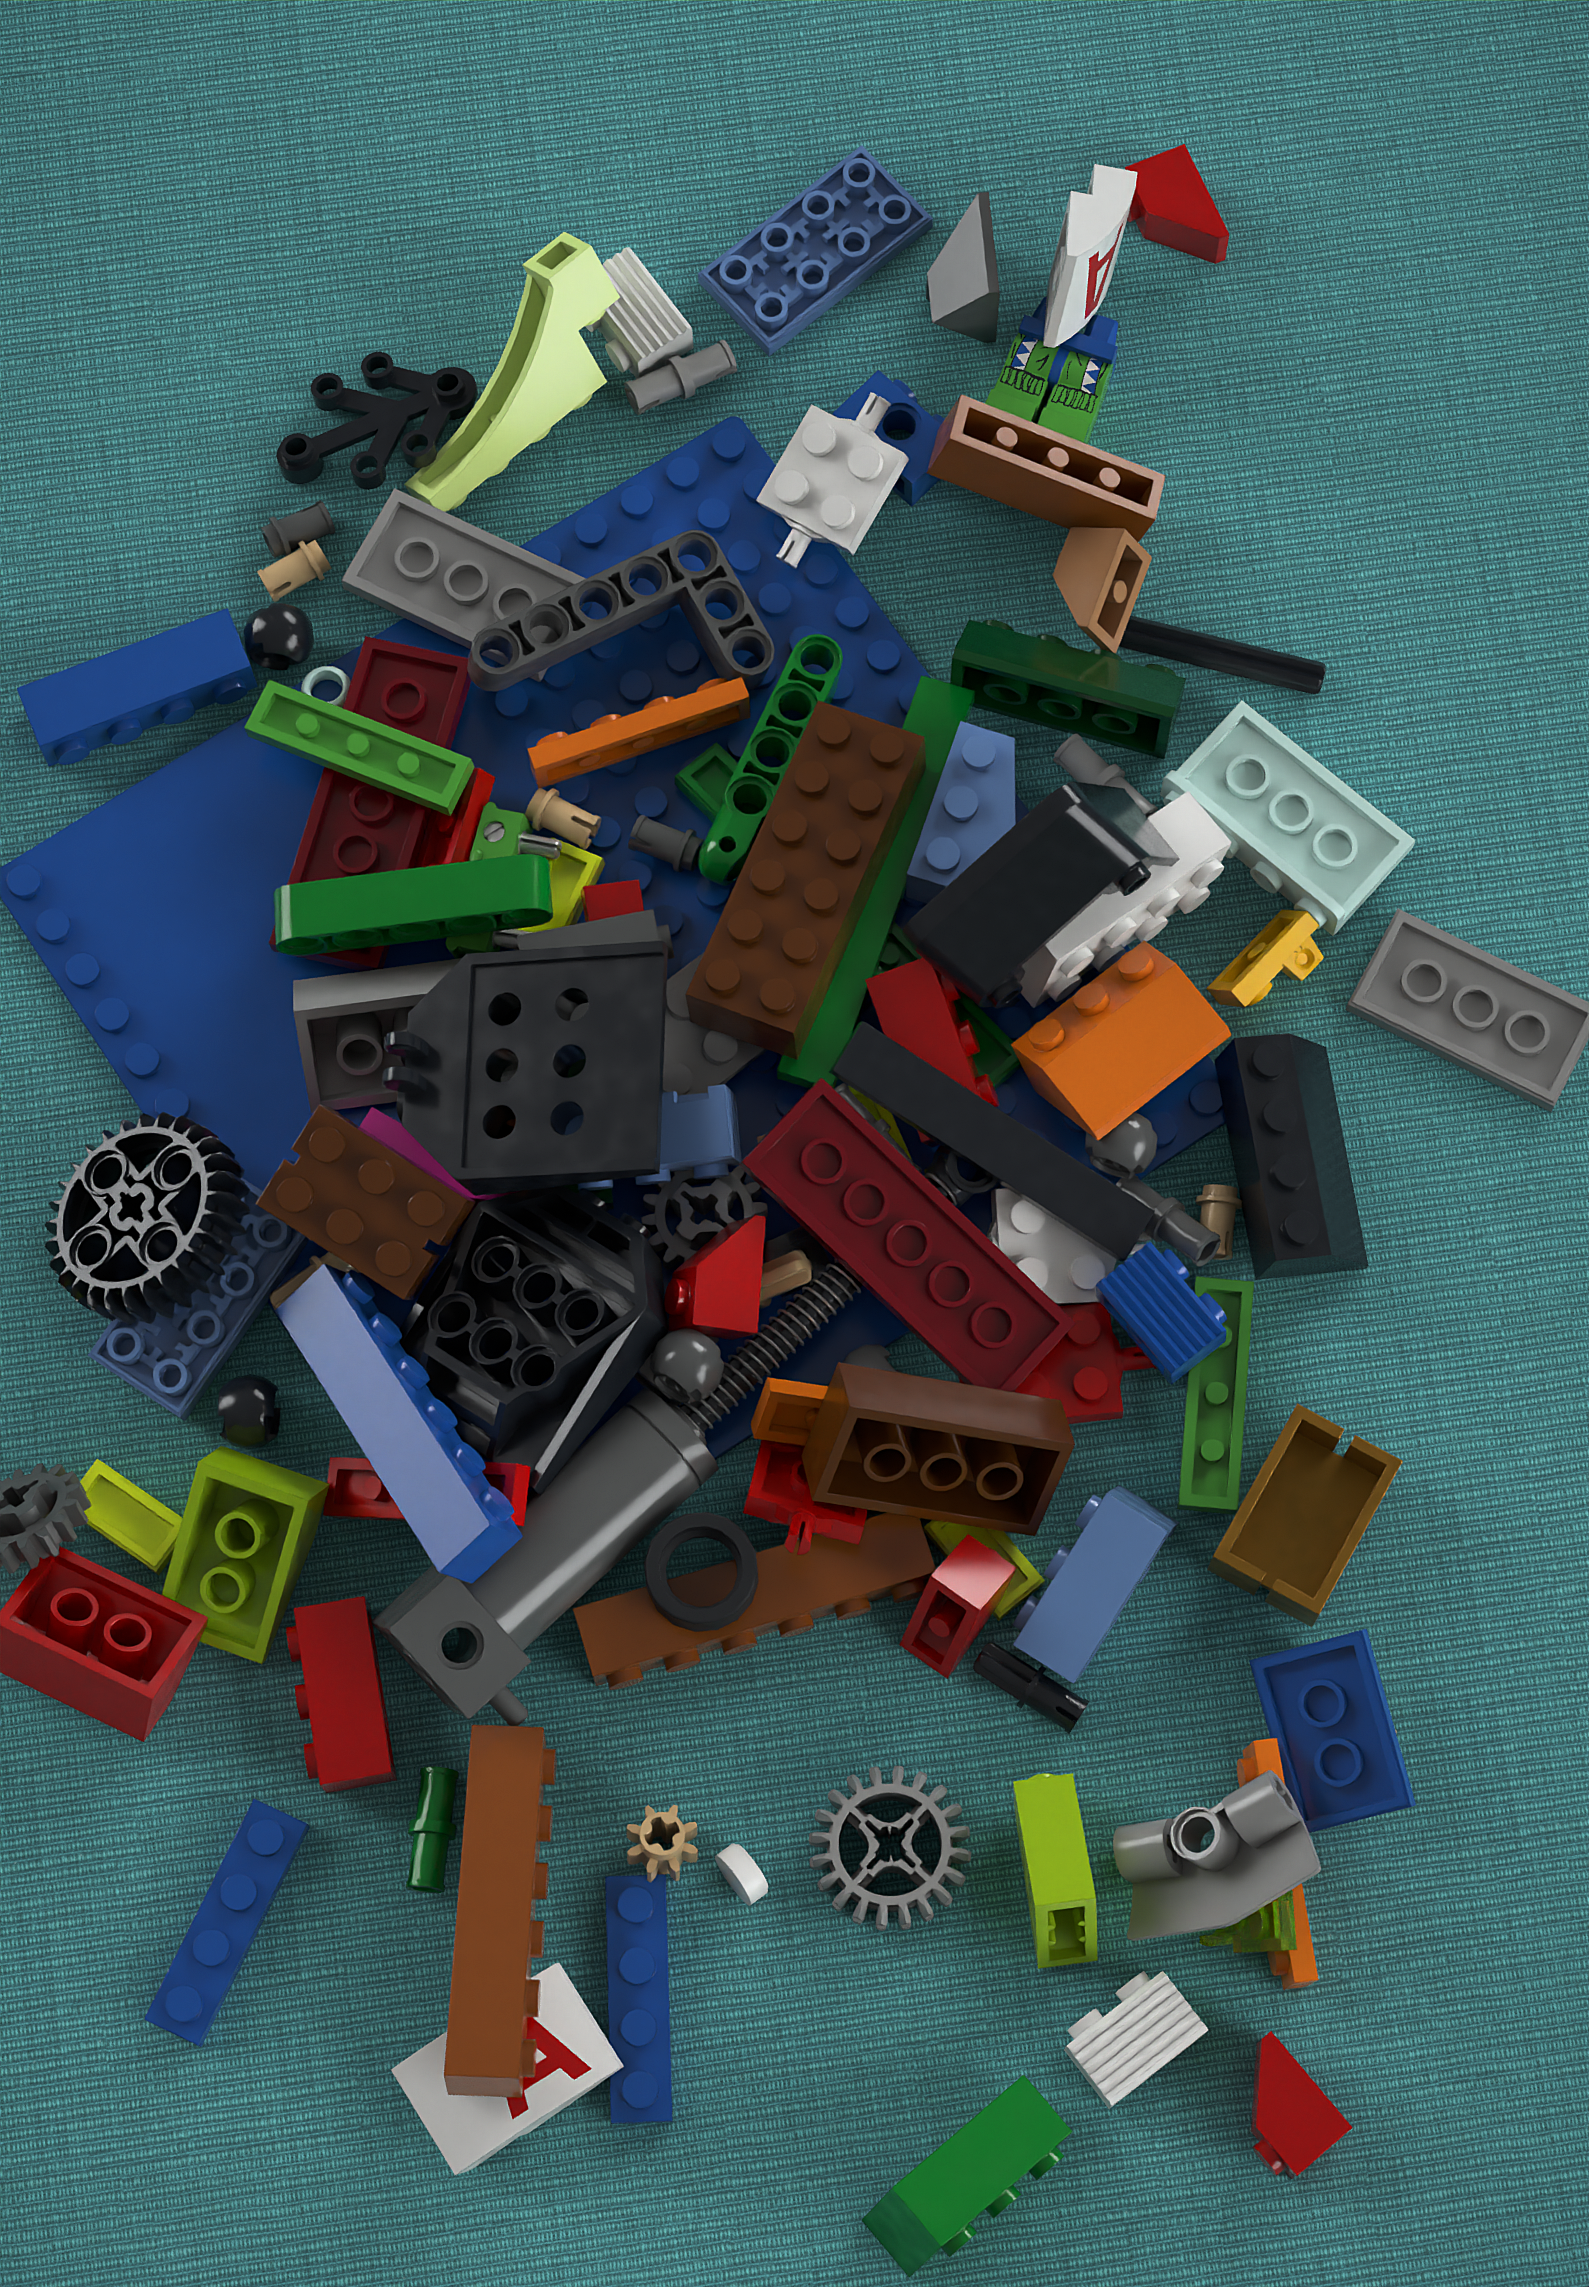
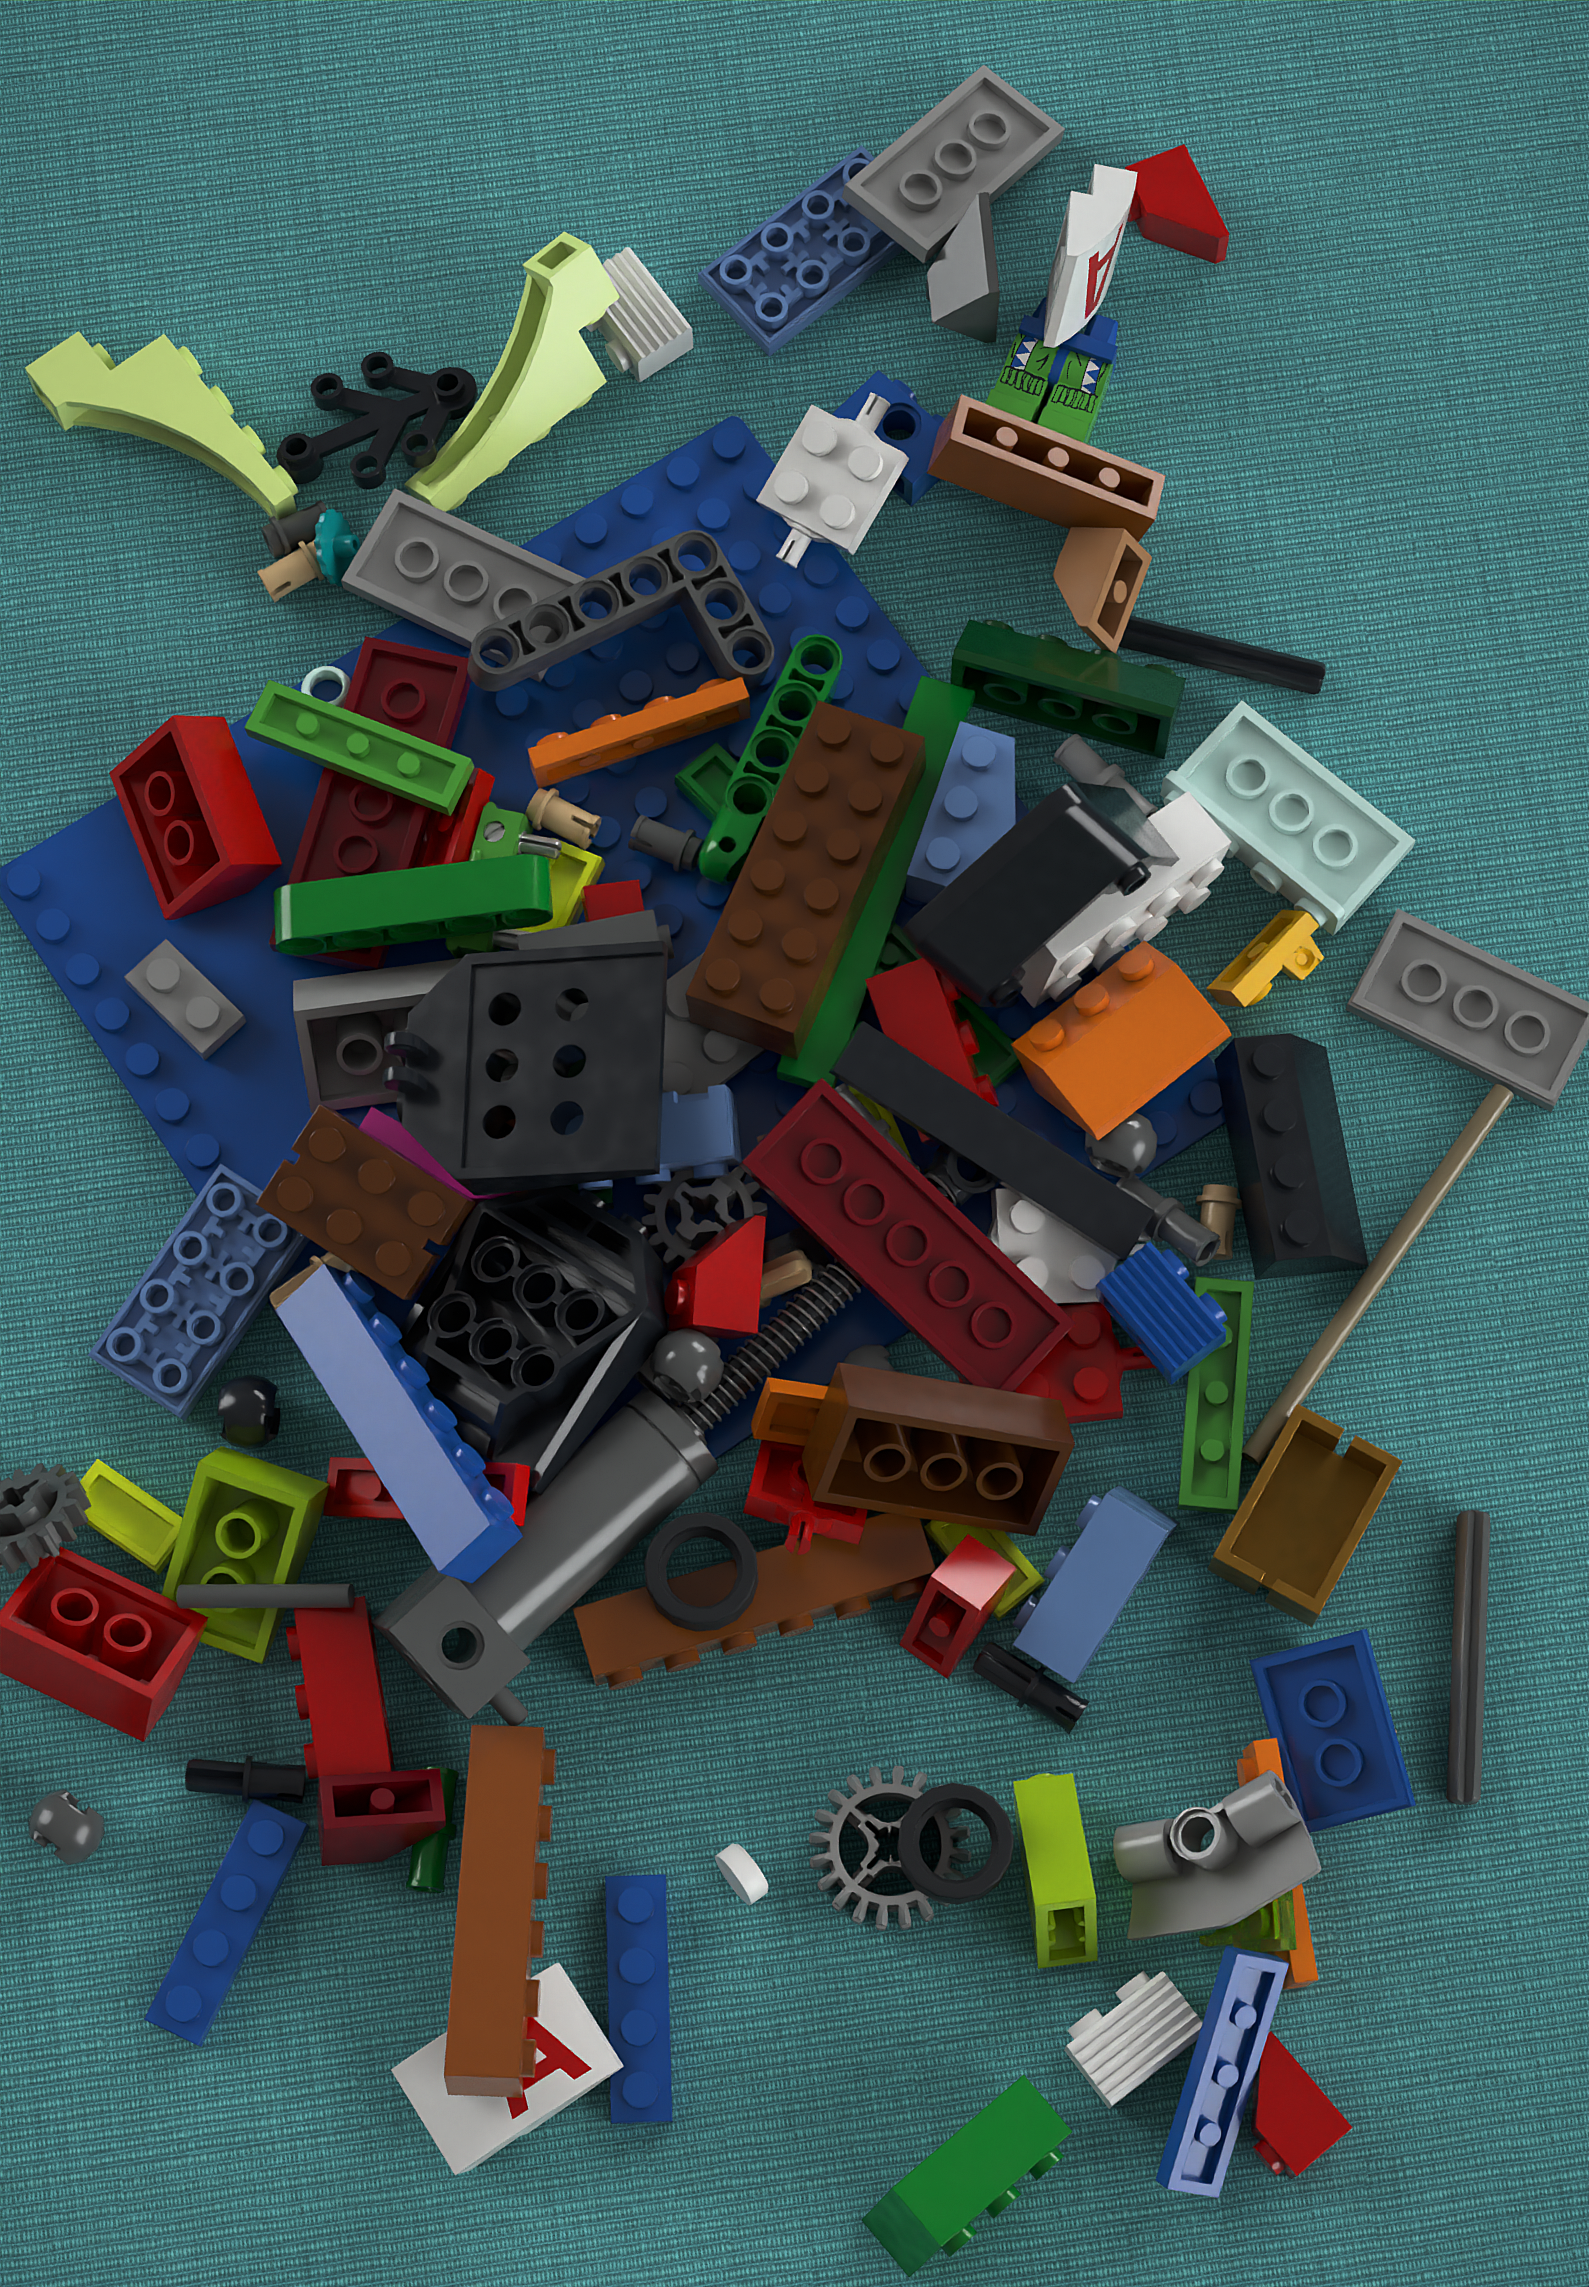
blue brick [17,608,258,766] -> none
black gear [45,1112,250,1325] -> none
black piece [244,603,314,670] -> none
light grey pin [624,340,737,415] -> none
tan gear [626,1805,698,1882] -> none
none -> yellowish green arch [25,331,298,520]
none -> dark grey piece [28,1789,105,1865]
none -> red slope [109,715,282,920]
none -> light grey plate [124,939,246,1060]
none -> dark grey bar [176,1584,355,1608]
none -> black axle [185,1755,306,1804]
none -> teal piece [314,509,361,587]
none -> dark red slope [317,1768,446,1866]
none -> light grey plate [842,65,1065,264]
none -> black tyre [897,1783,1014,1905]
none -> plate [1155,1946,1289,2198]
none -> dark tan piece [1242,1084,1514,1466]
none -> dark grey axle [1446,1510,1491,1805]

